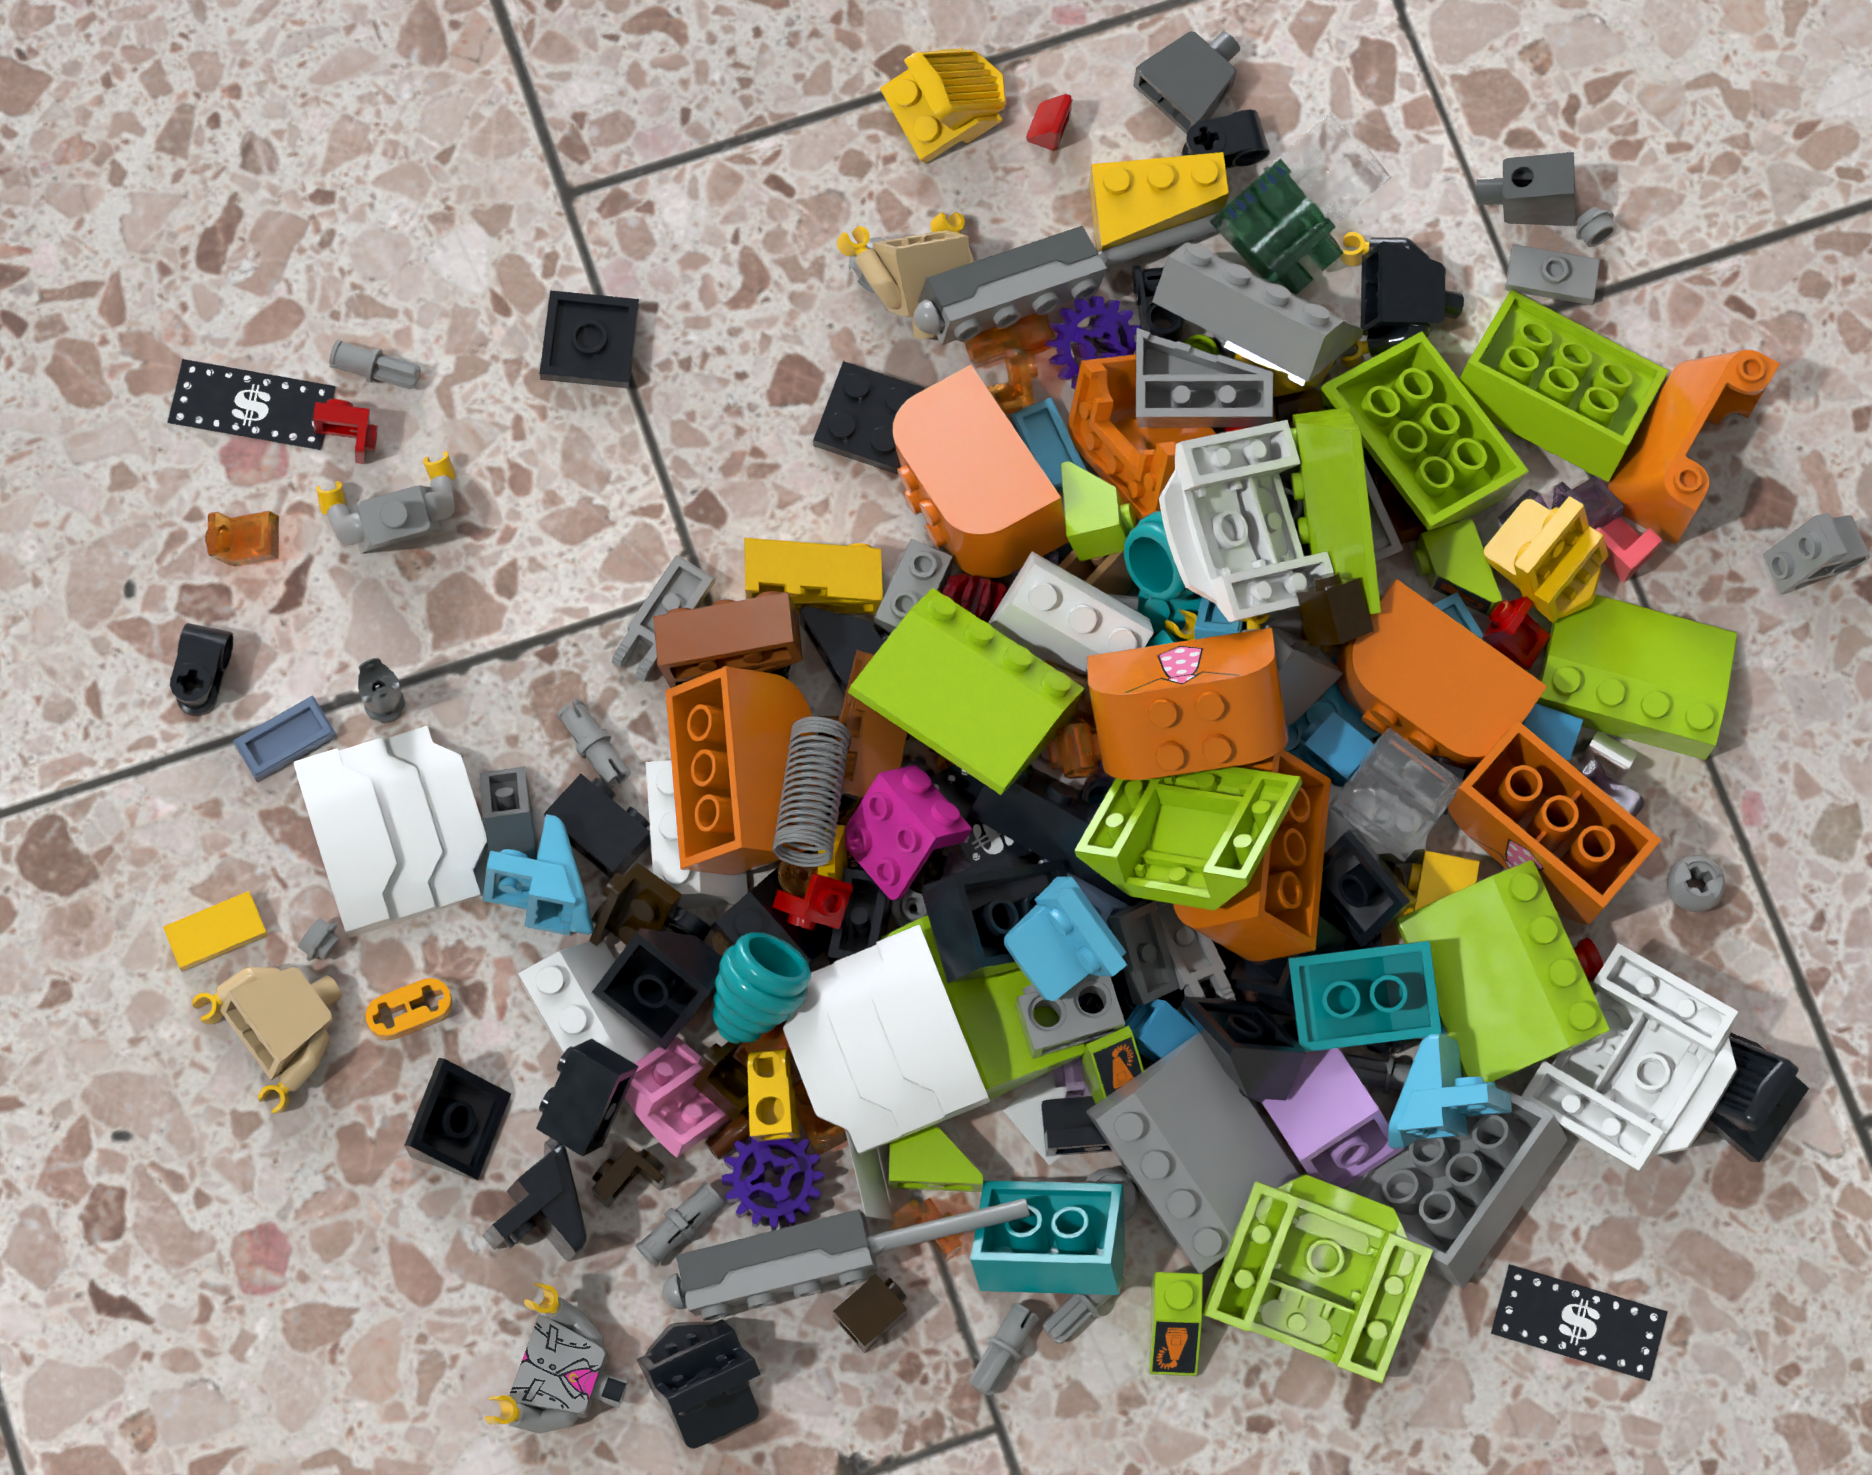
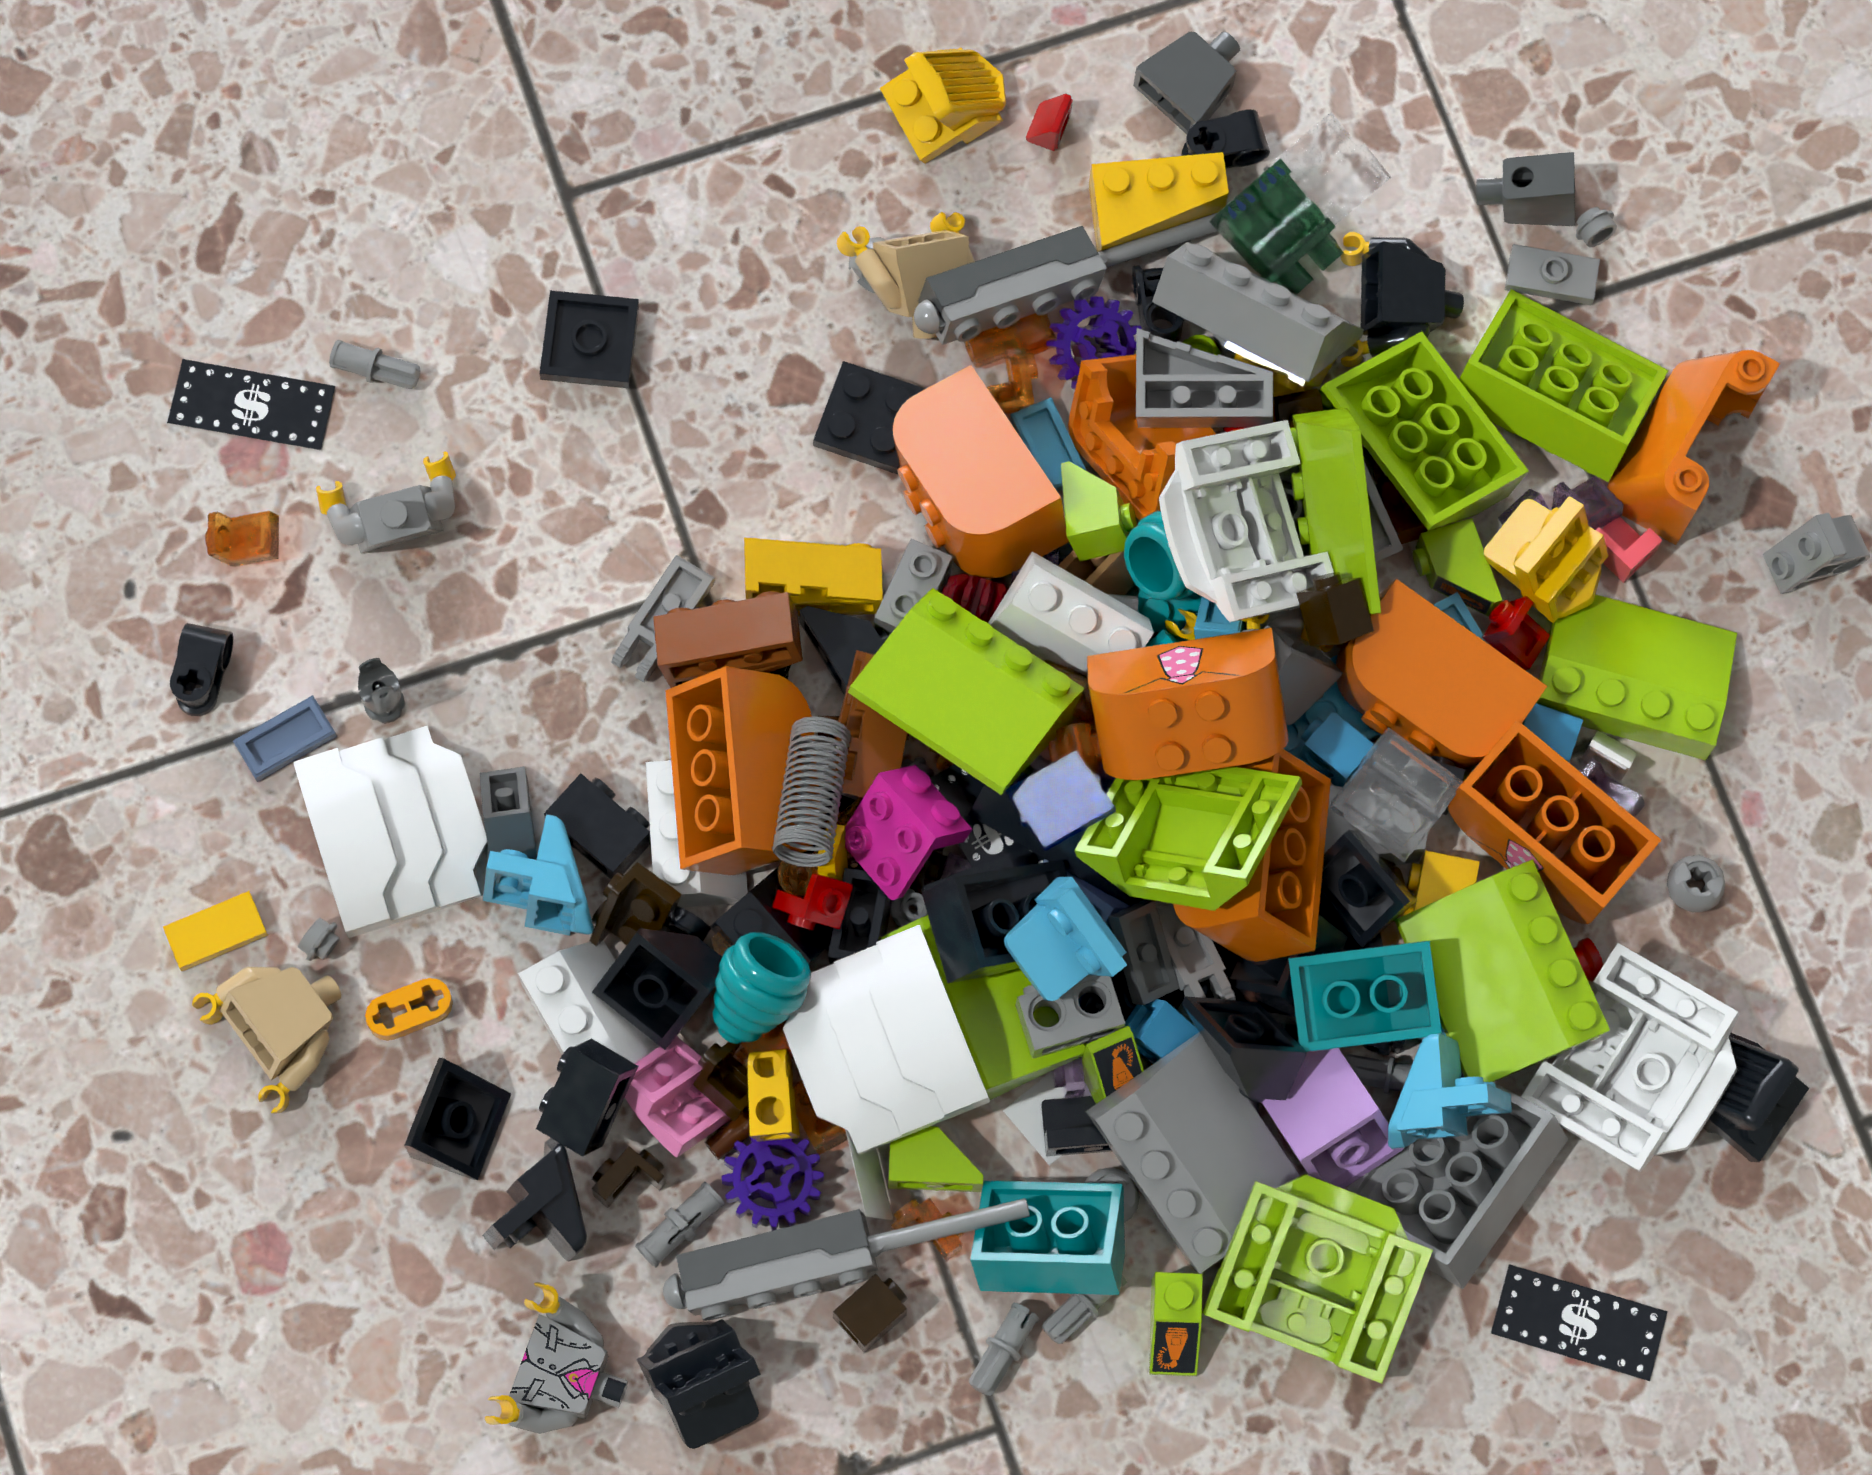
red bracket [313,399,378,464] -> none
light grey pin [557,699,631,788] -> none
none -> clear blue piece [1006,750,1116,851]

